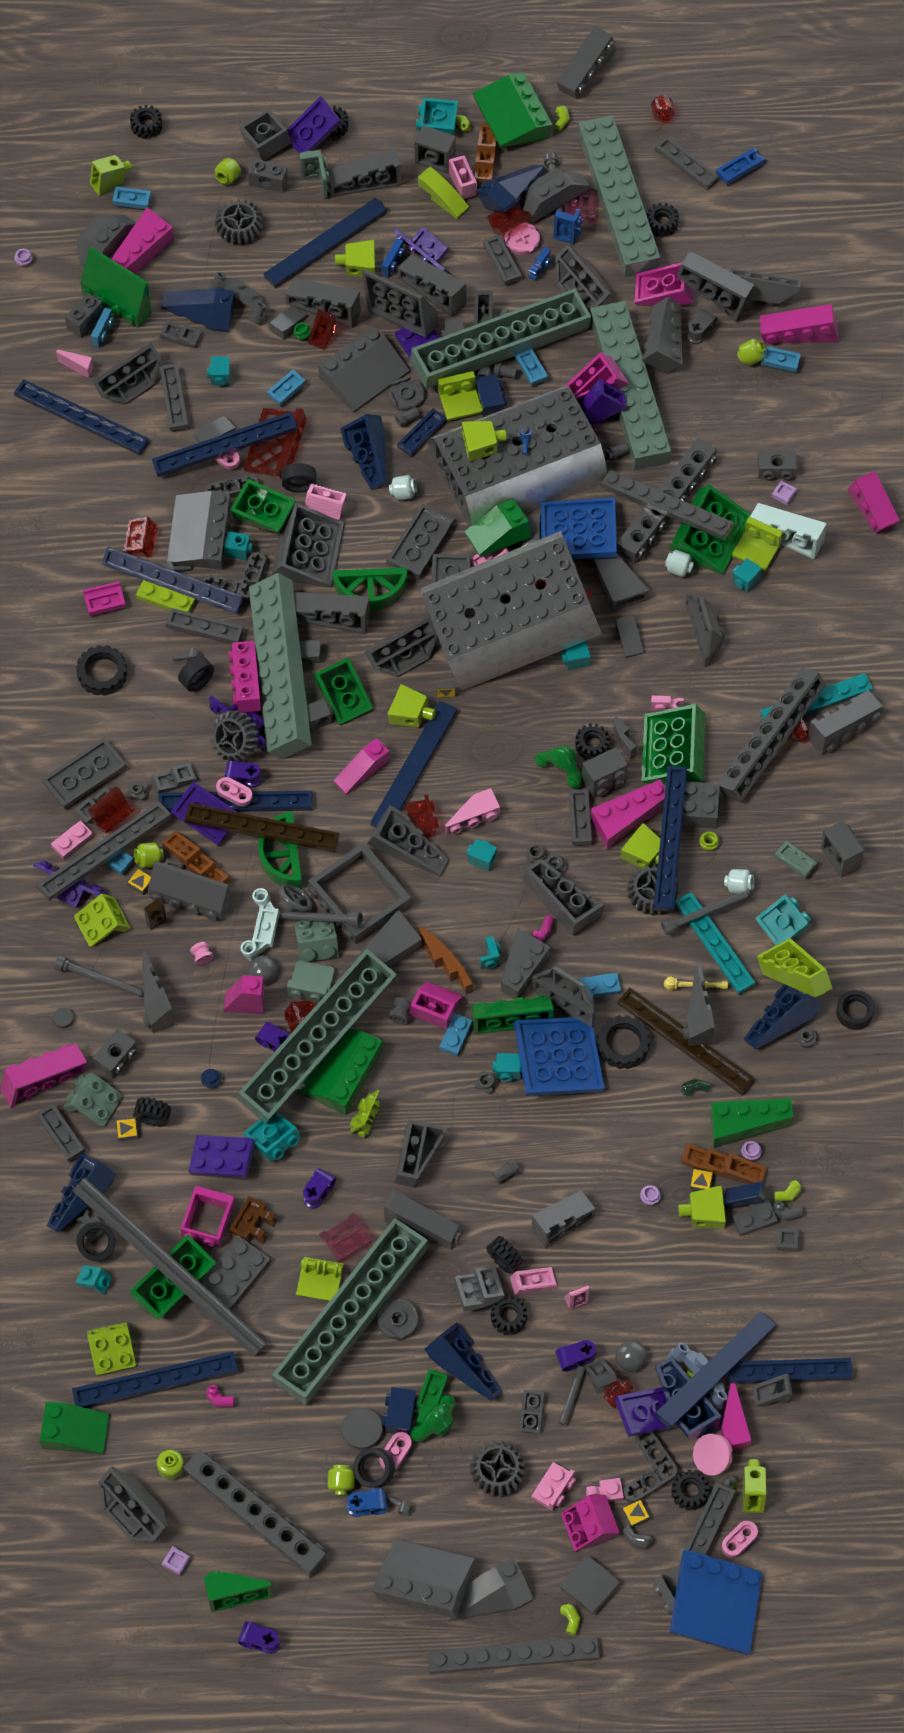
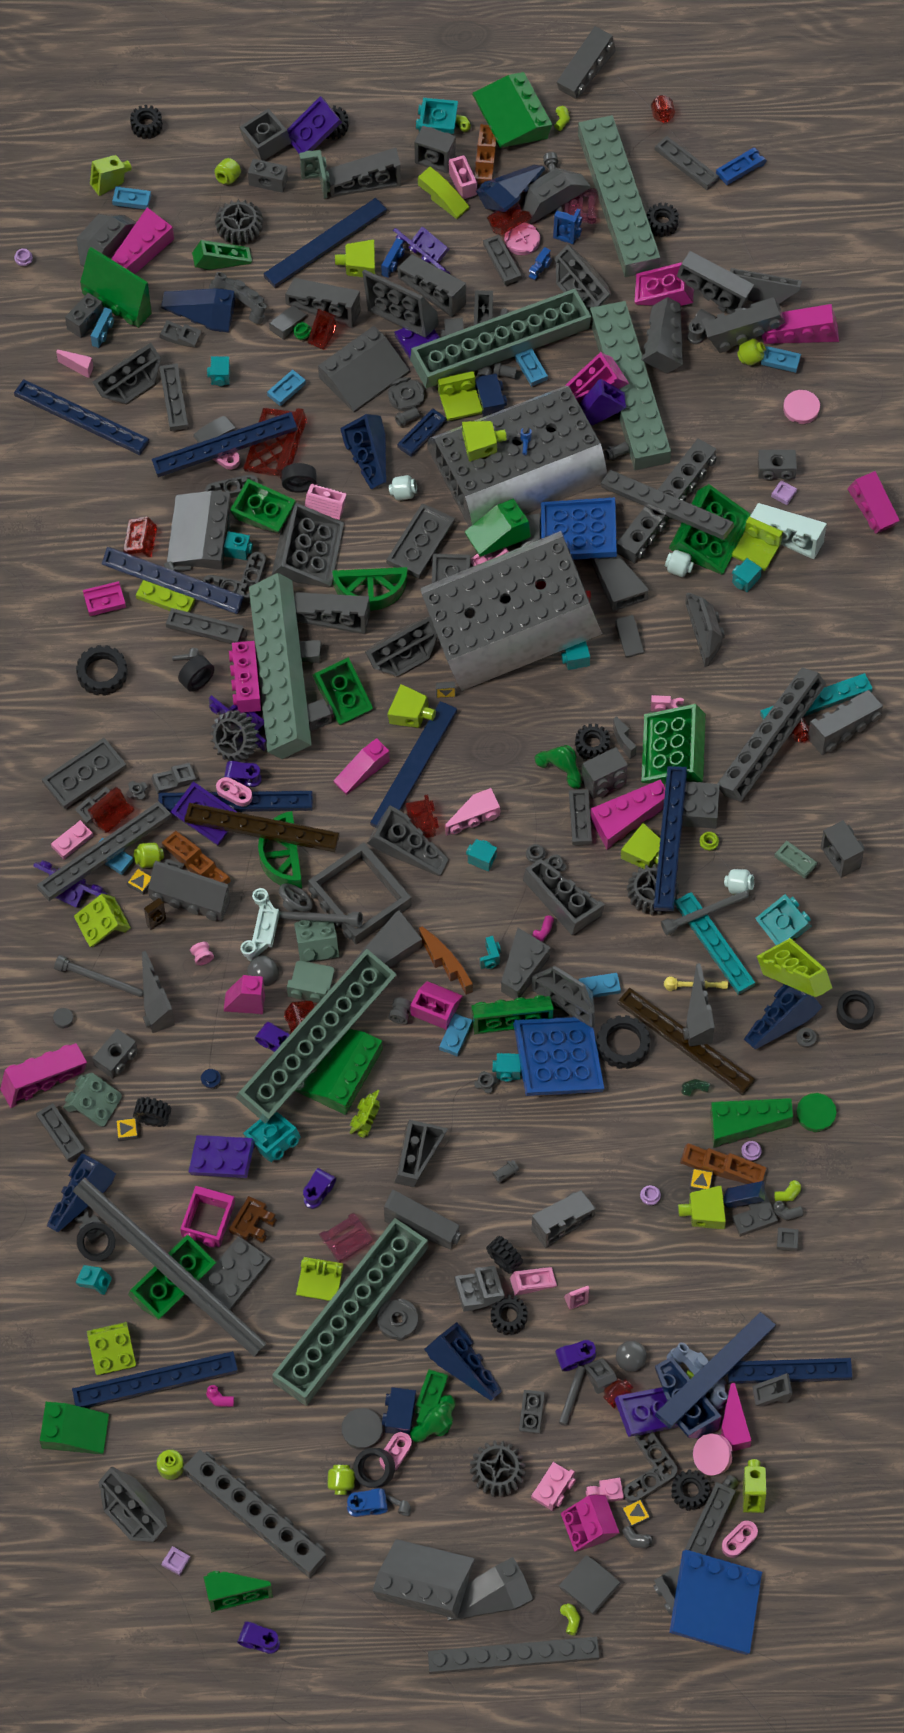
none -> green slope [192,240,252,270]
none -> dark grey wedge [702,297,786,353]
none -> bright pink tile [783,390,820,424]
none -> green tile [796,1093,837,1132]

